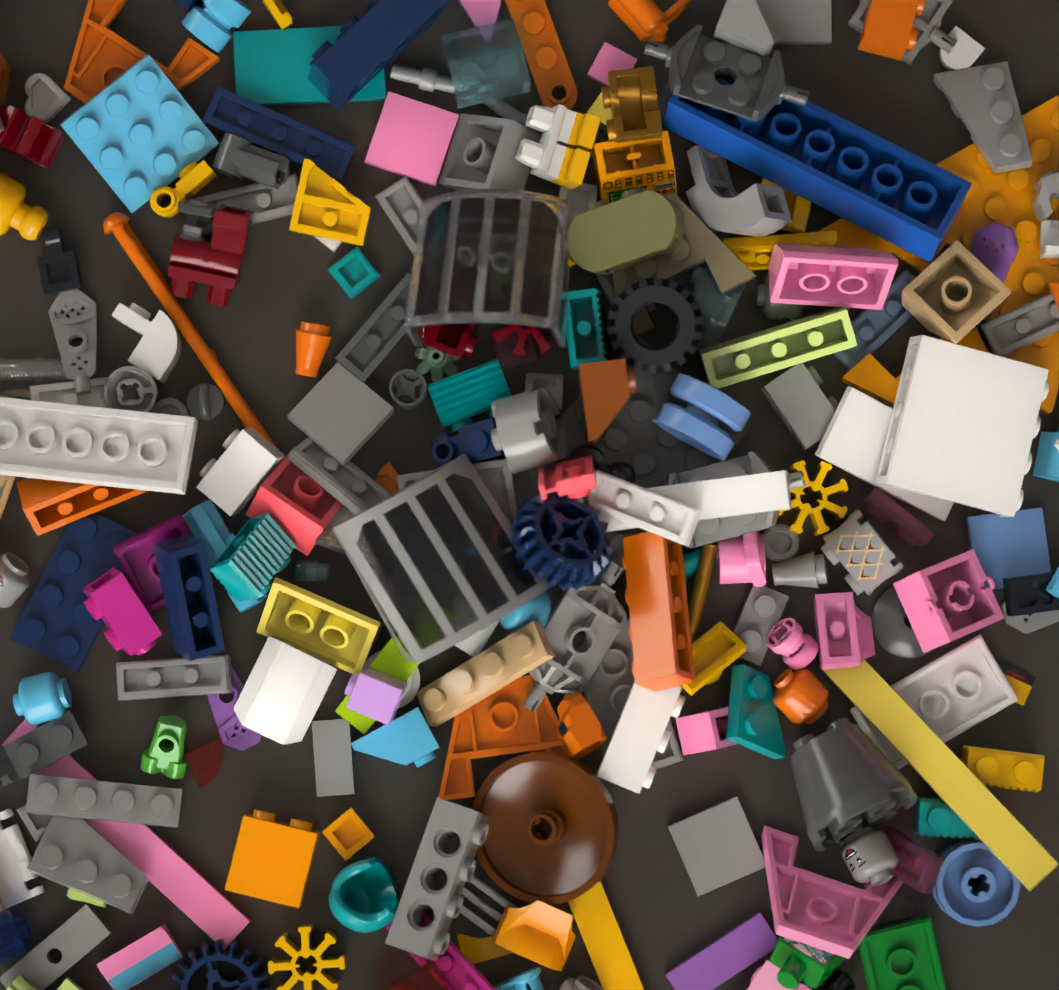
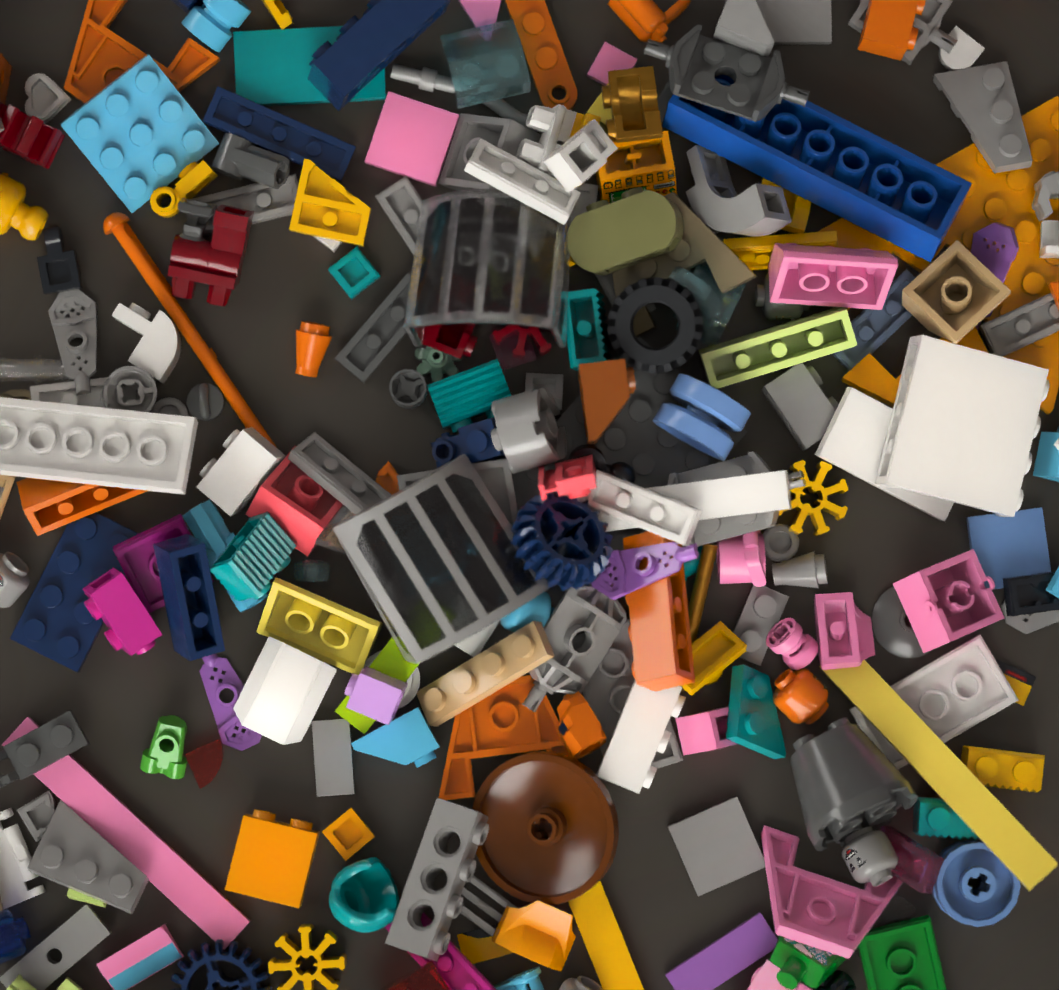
medium azure head [13,672,72,725] -> none
light grey plate [25,774,183,828] -> none
light grey tile [116,654,232,701] -> none
light grey tile [287,362,394,466] -> none
light grey brick [821,508,905,596] -> none
clear pink plate [863,486,935,548] -> none
none -> white tile [464,138,581,225]
none -> white brick [543,119,618,192]
none -> medium lavender piece [591,541,699,600]
none -> clear light blue tile [669,266,712,300]

